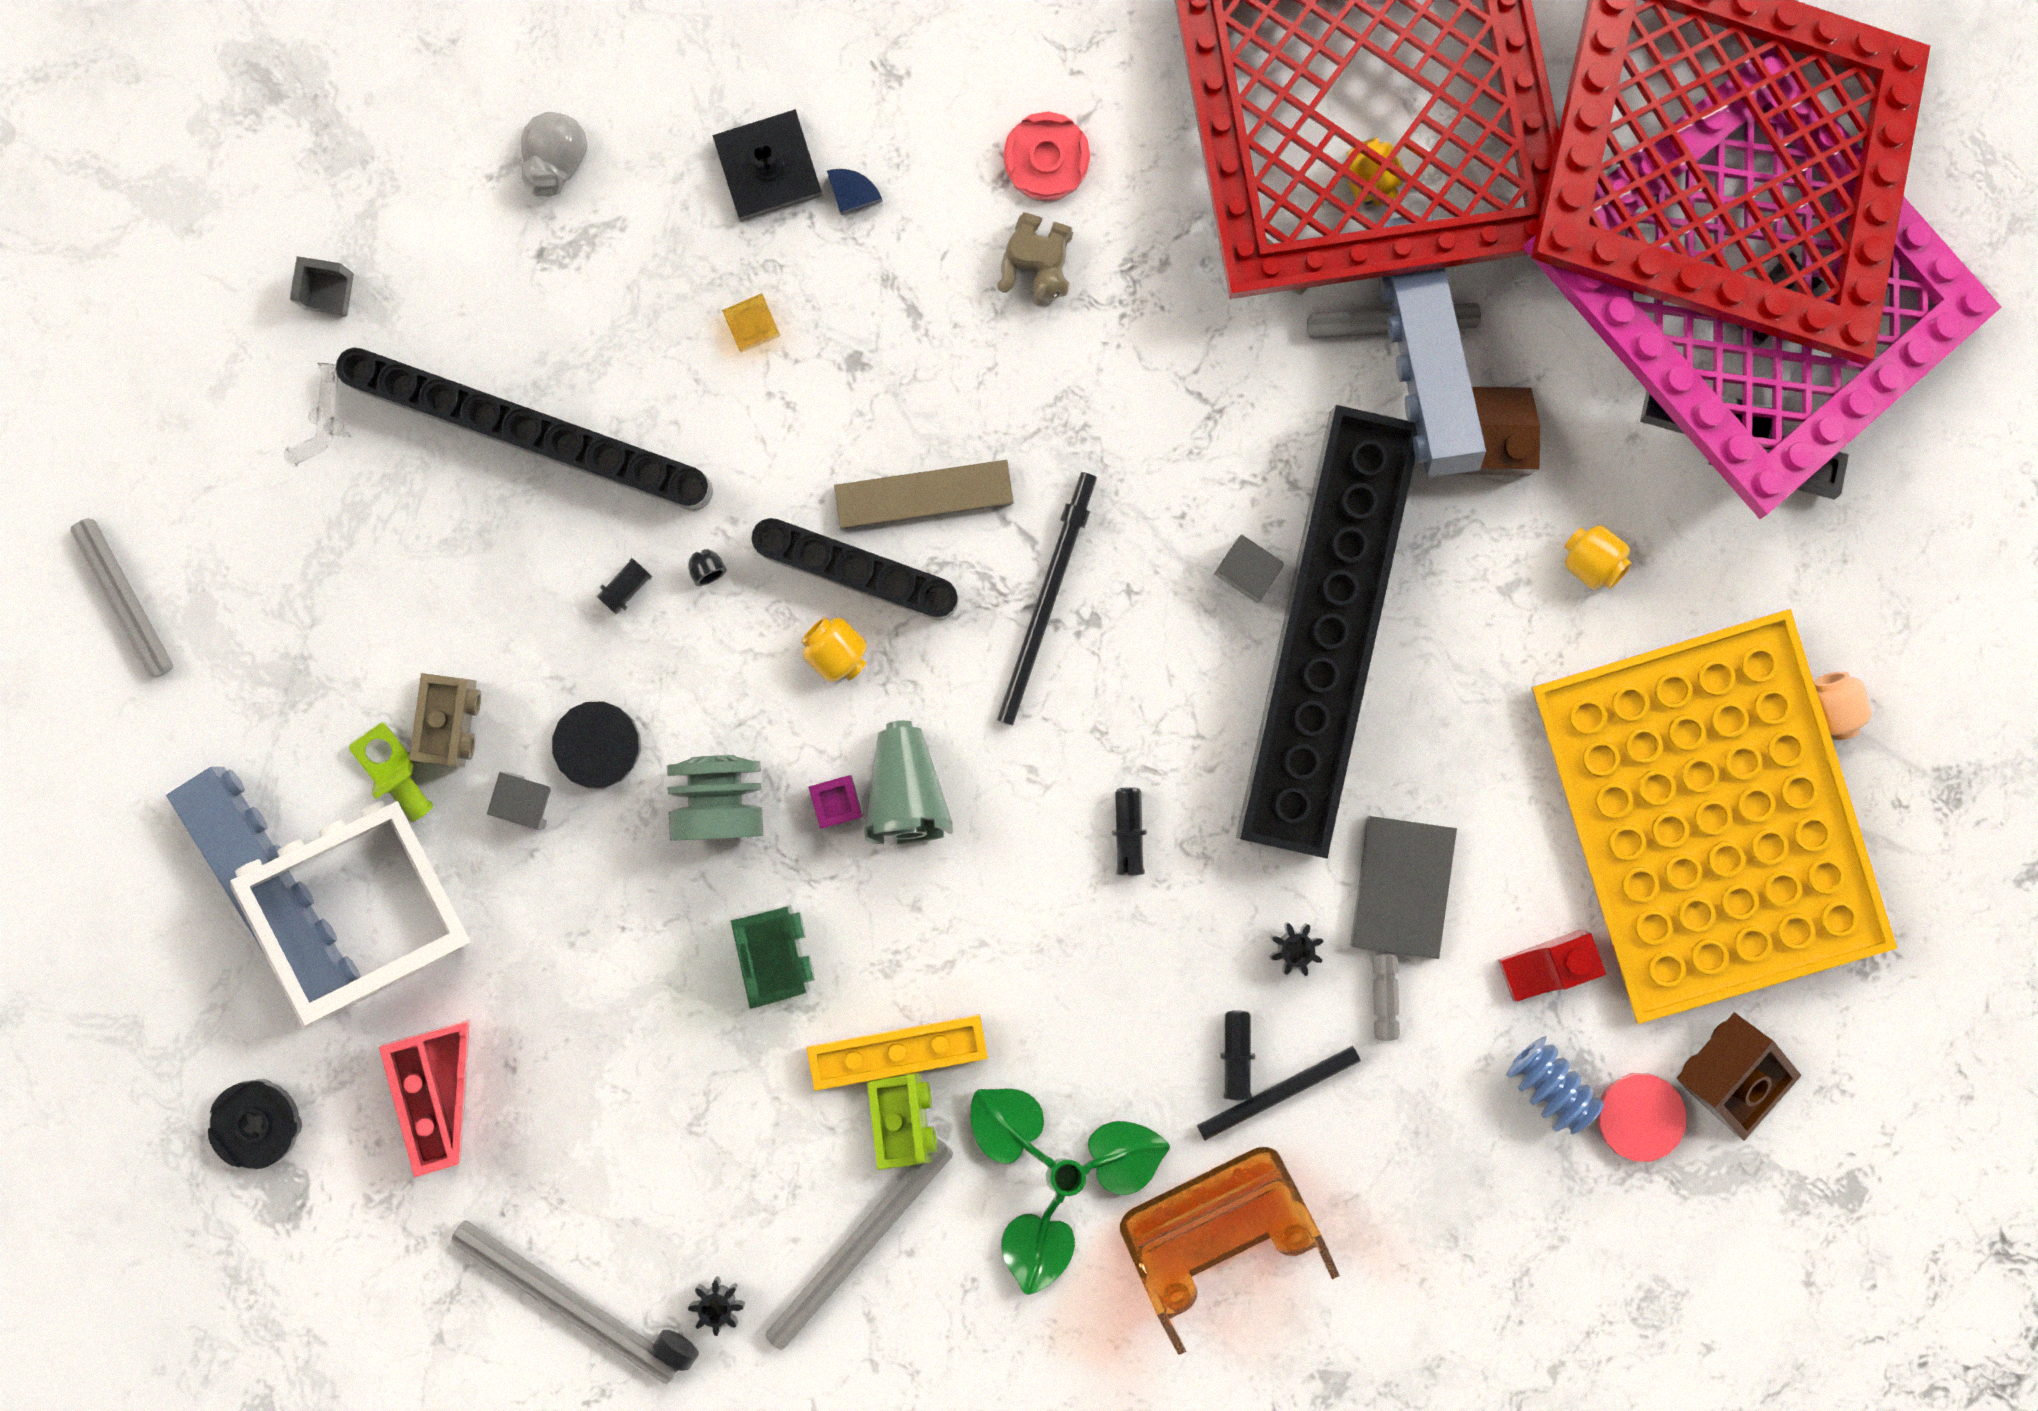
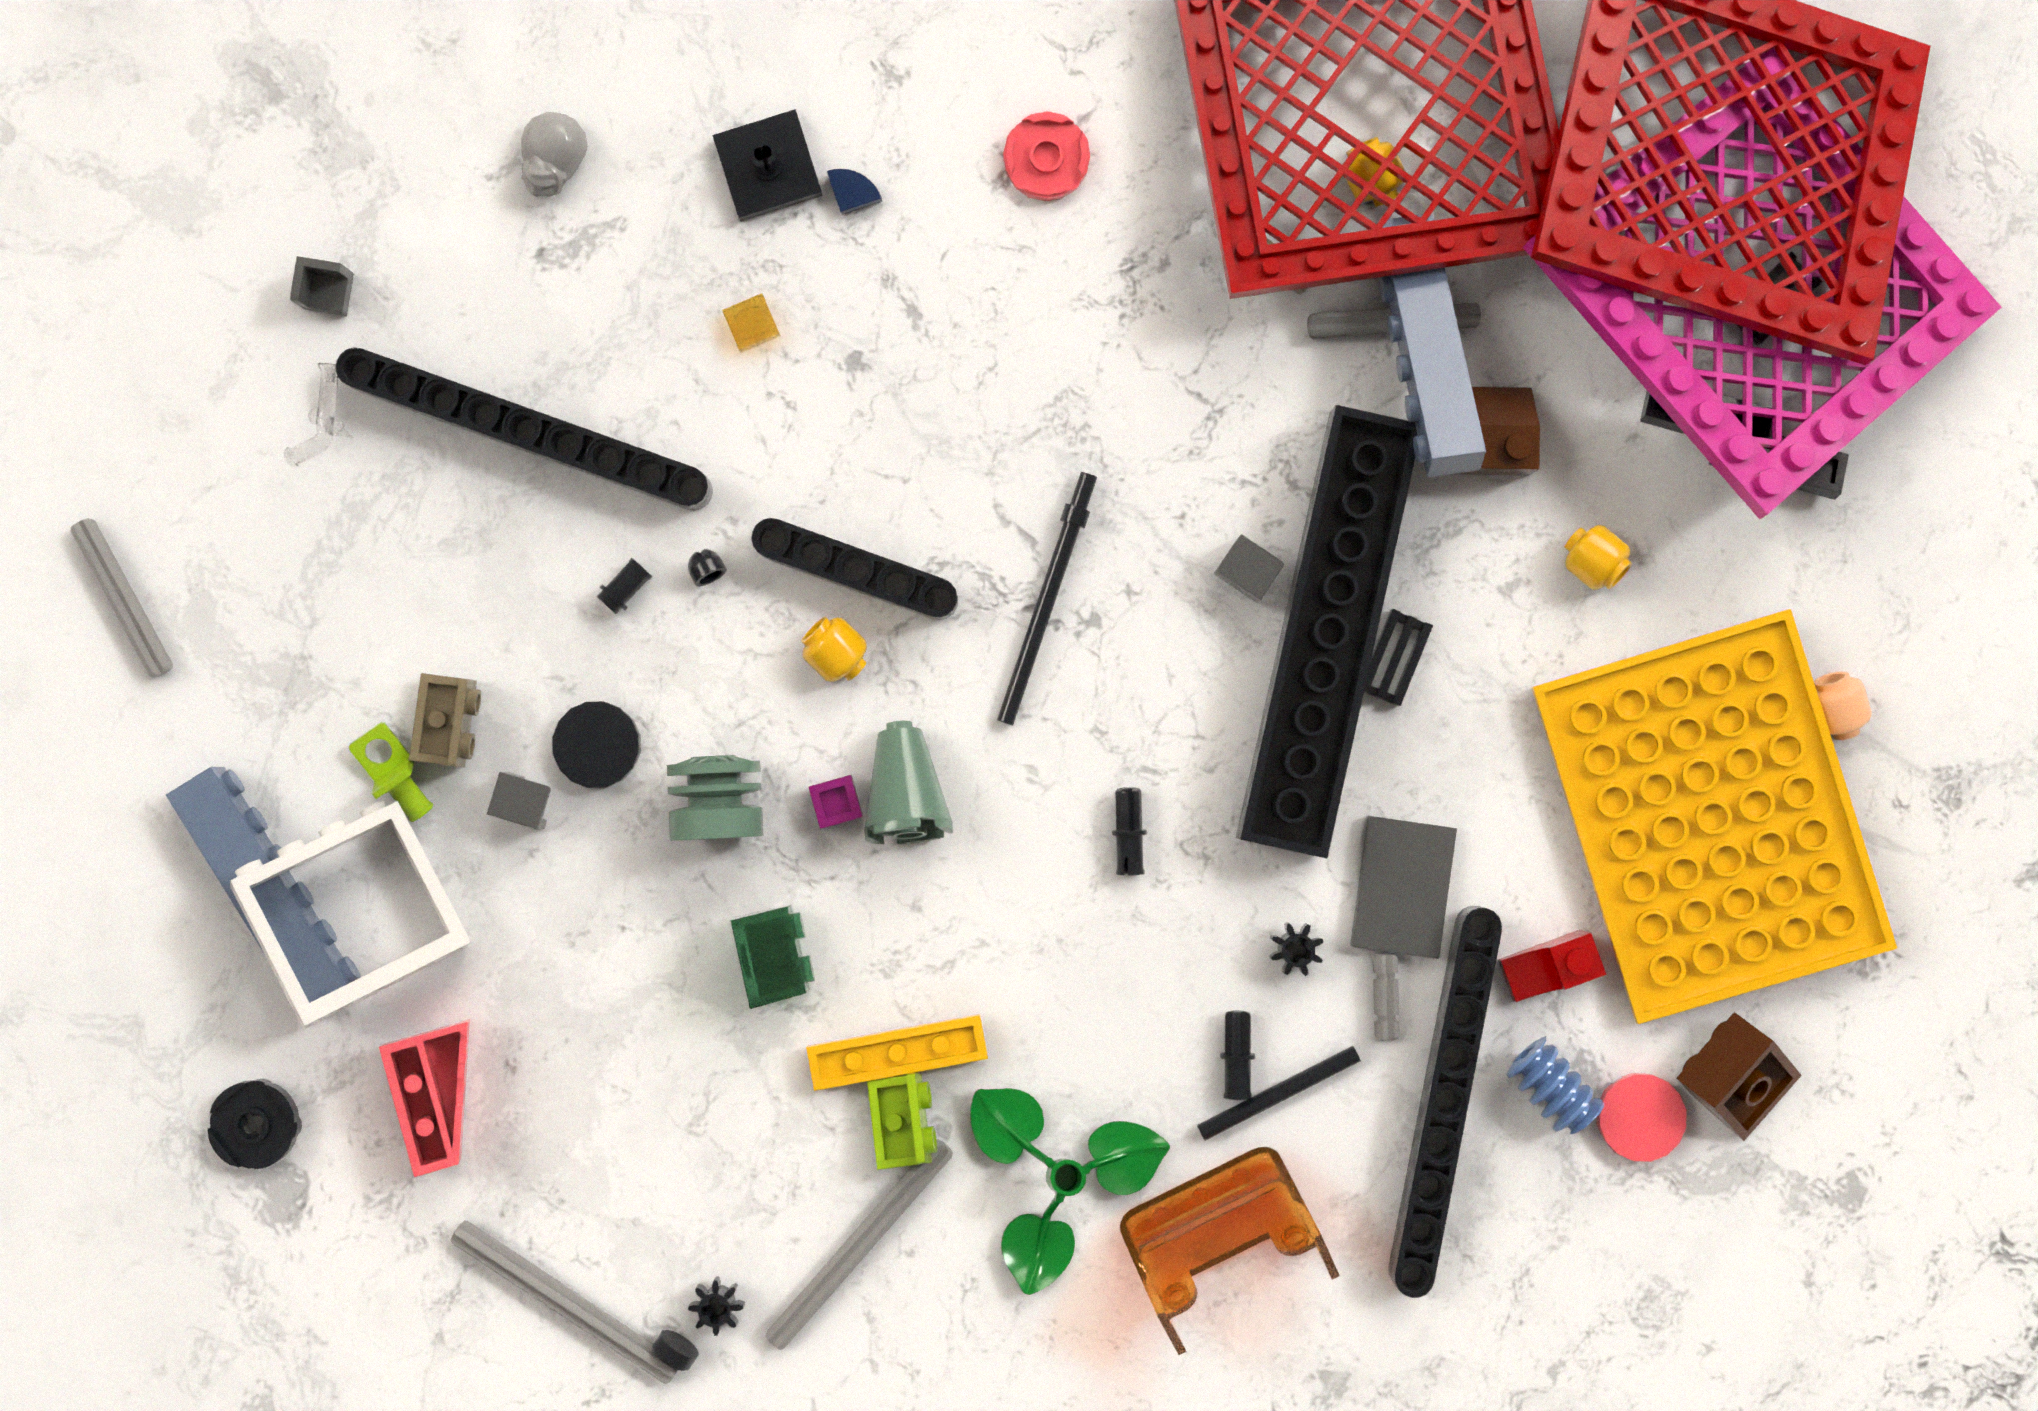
dark tan tile [834,459,1014,529] -> none
dark tan animal [997,212,1074,305] -> none
none -> black tile [1364,609,1433,707]
none -> black beam [1389,906,1502,1298]

